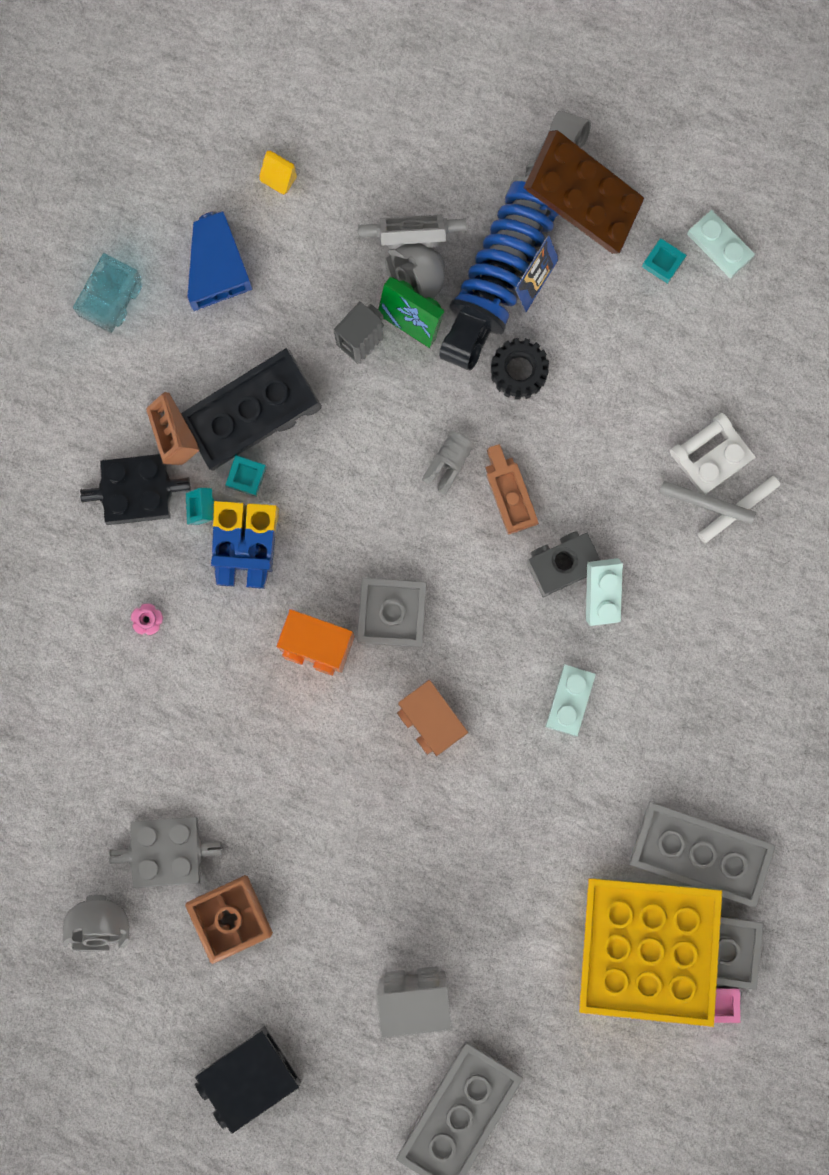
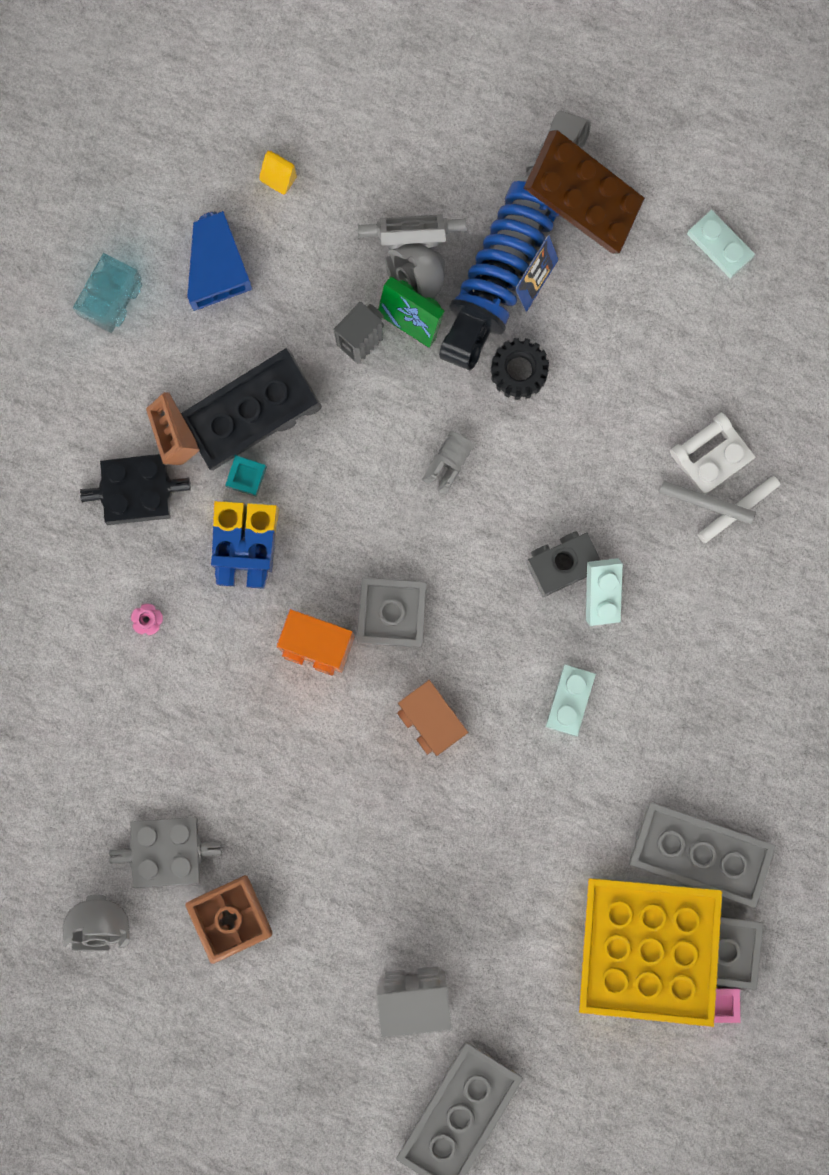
teal plate [185,488,214,525] -> none
black panel [195,1026,301,1134] -> none
nougat hinge [485,444,539,535] -> none
teal plate [642,238,687,284] -> none

